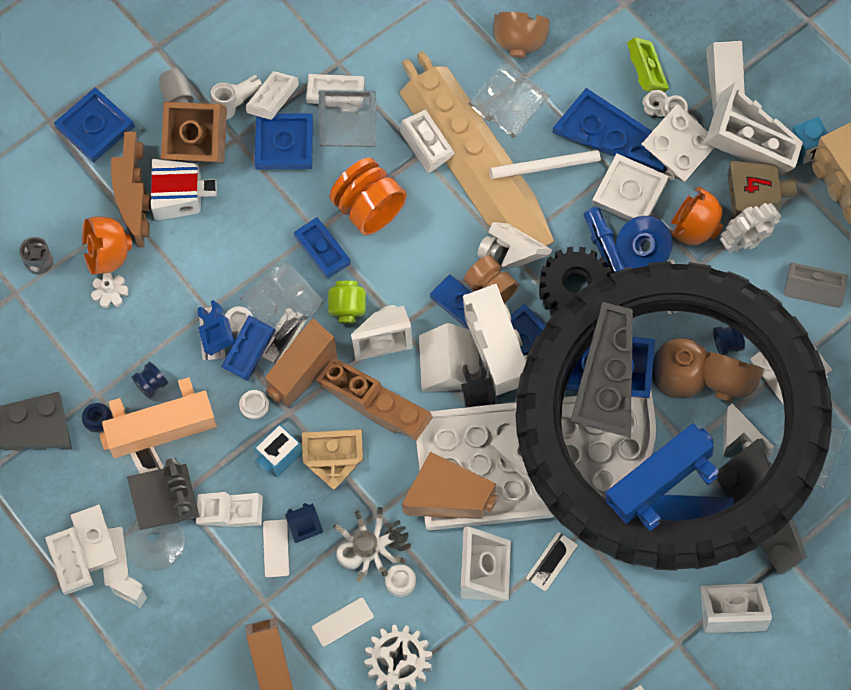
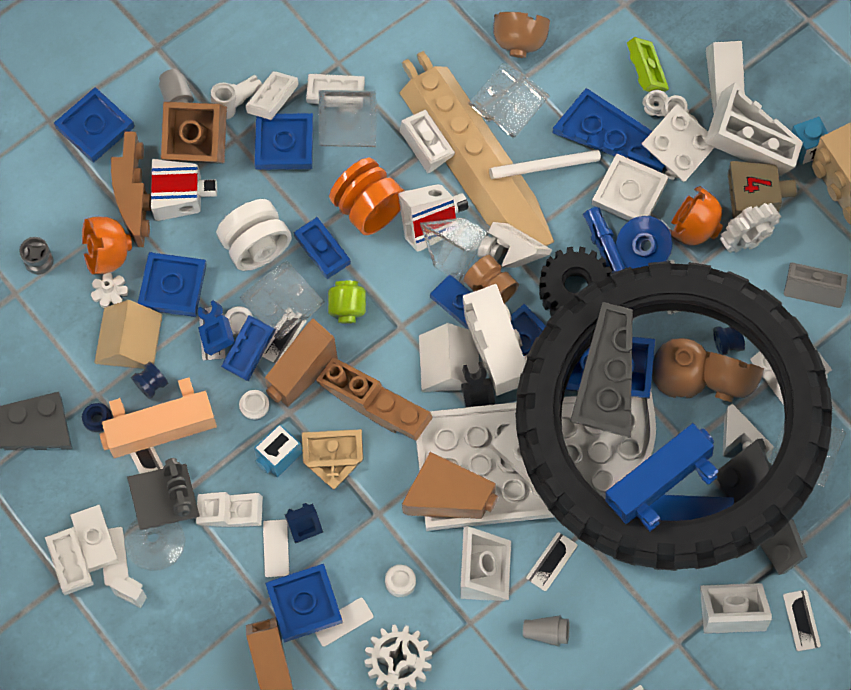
animal [333,507,411,583] -> none
white slope [351,305,413,361] -> none
none -> tan slope [94,300,162,369]
none -> blue plate [138,252,207,317]
none -> white wheel [216,199,292,271]
none -> blue plate [265,563,343,643]
none -> white torso [398,184,469,252]
none -> clear slope [420,217,489,282]
none -> light grey cone [523,615,570,646]
none -> sticker [783,590,821,651]

